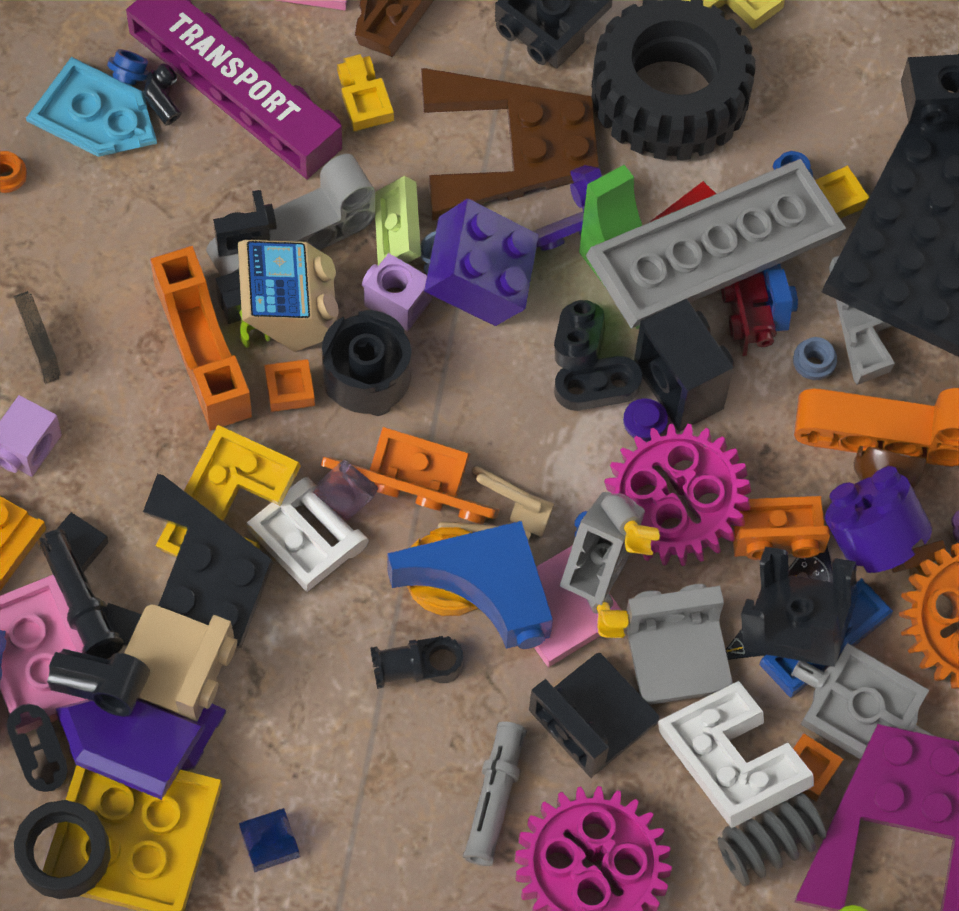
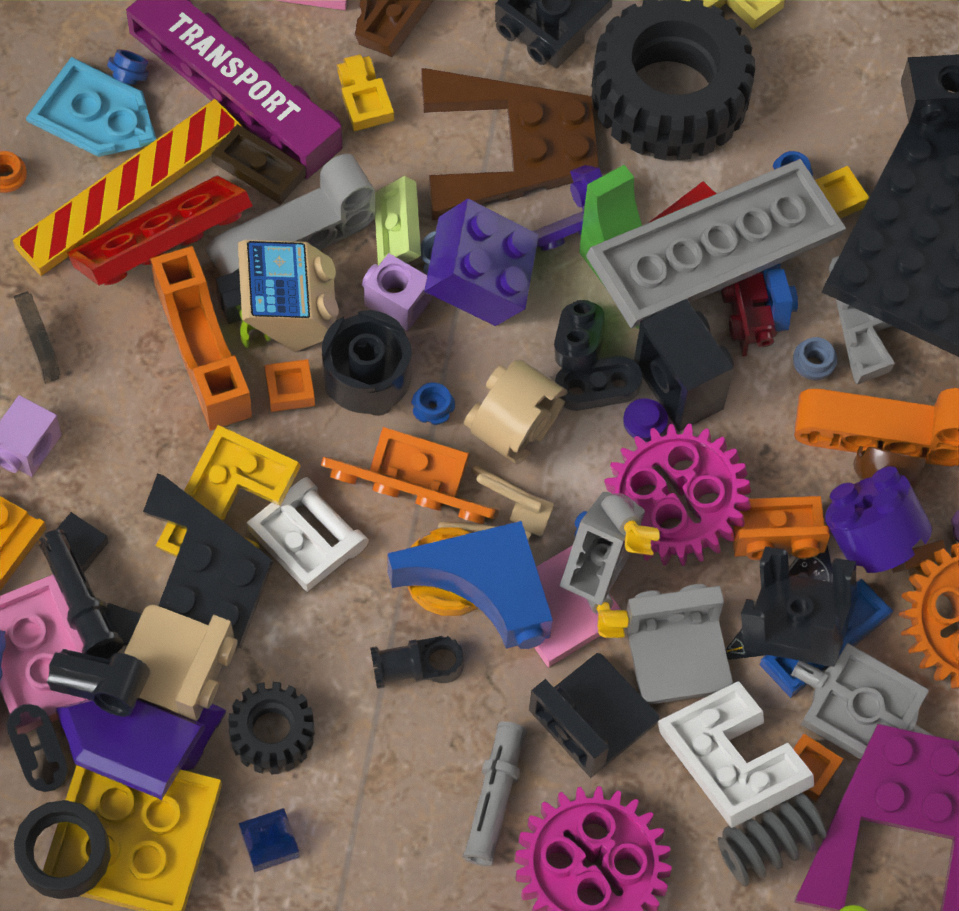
black arm [144,64,182,126] -> none
black bracket [213,190,277,257] -> none
plate [313,459,379,520] -> none
none -> yellow tile [13,99,242,276]
none -> red plate [67,175,253,286]
none -> dark brown plate [211,124,306,205]
none -> black tyre [228,681,315,775]
none -> blue plate [411,382,455,425]
none -> tan brick [464,360,567,464]

